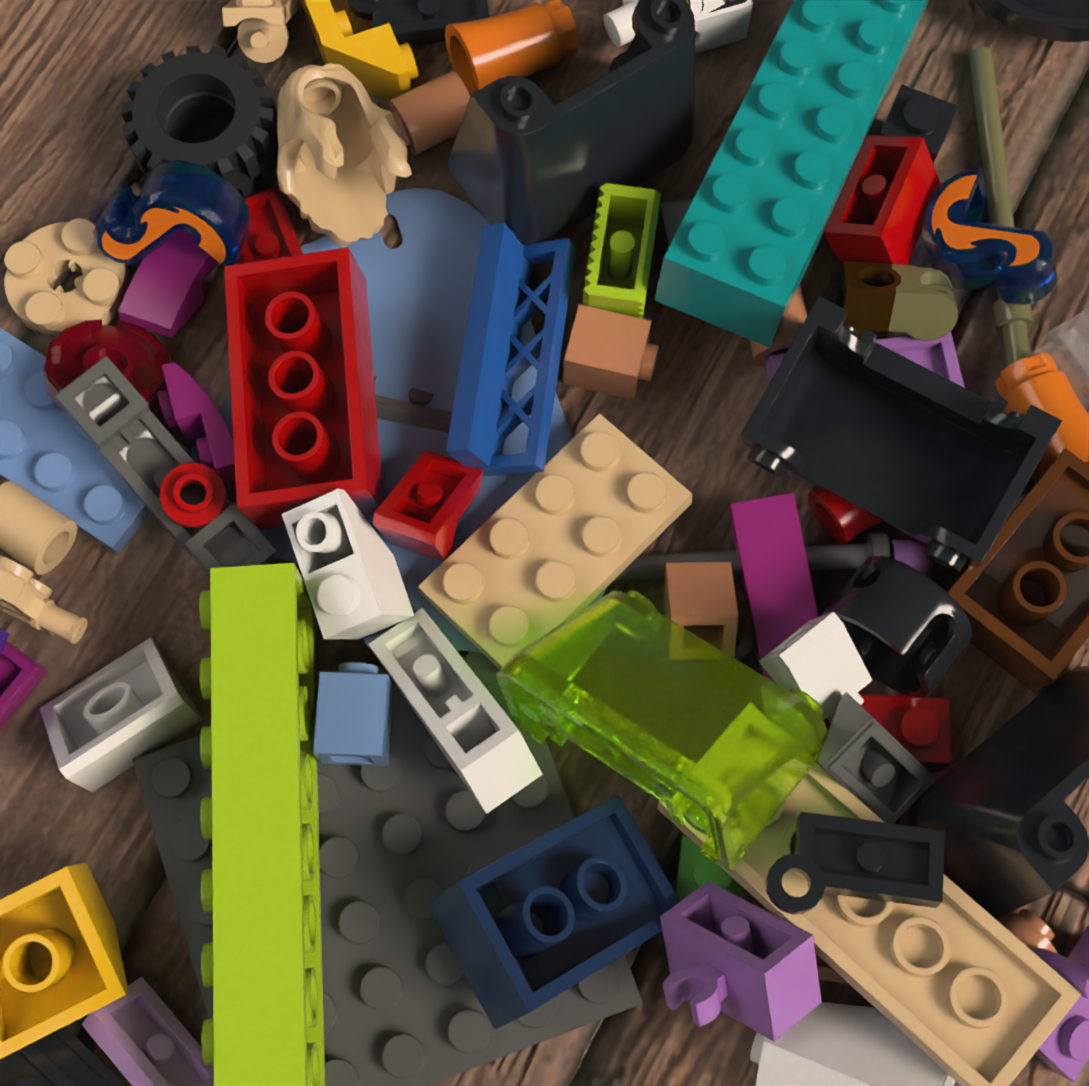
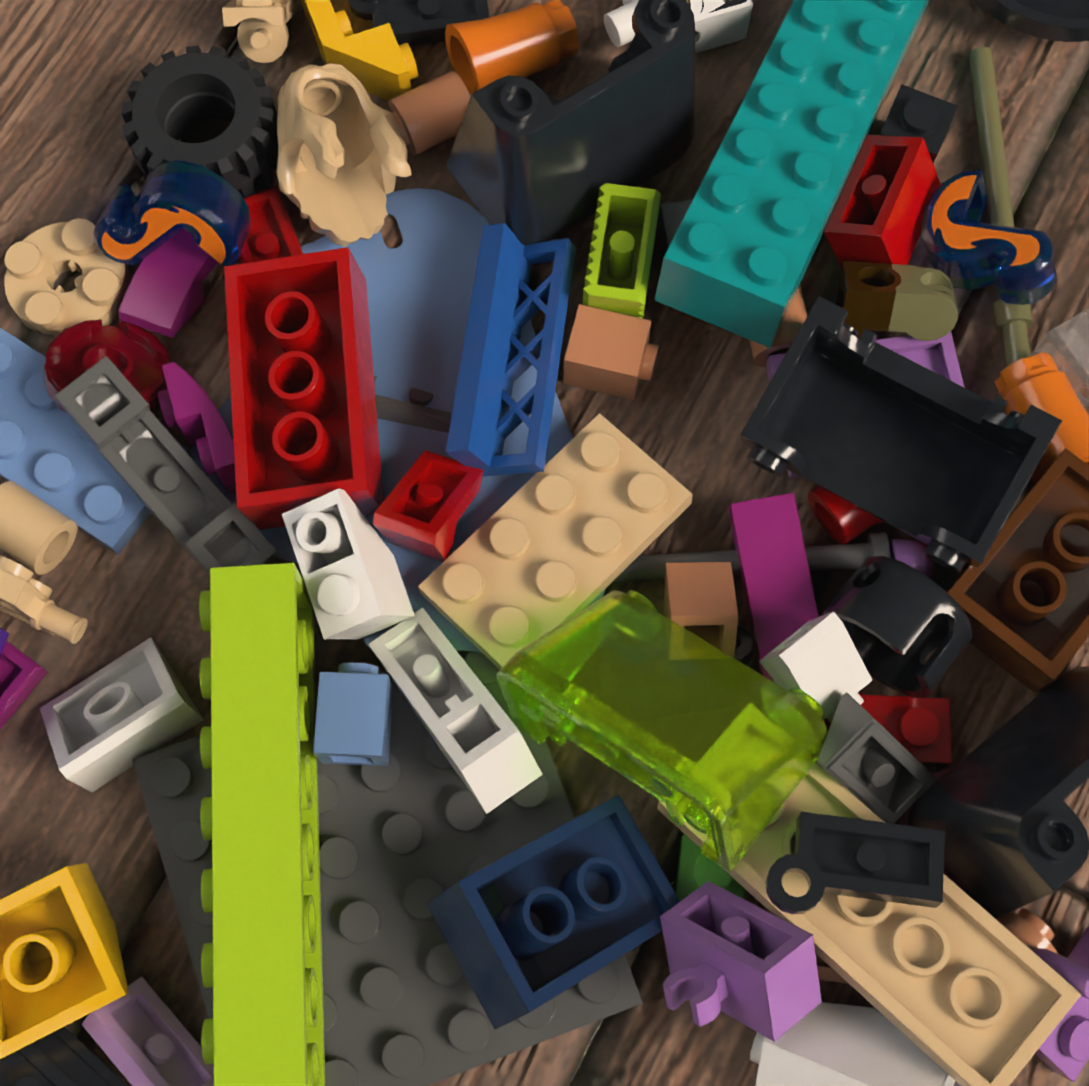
red plate [160,463,226,528] -> none

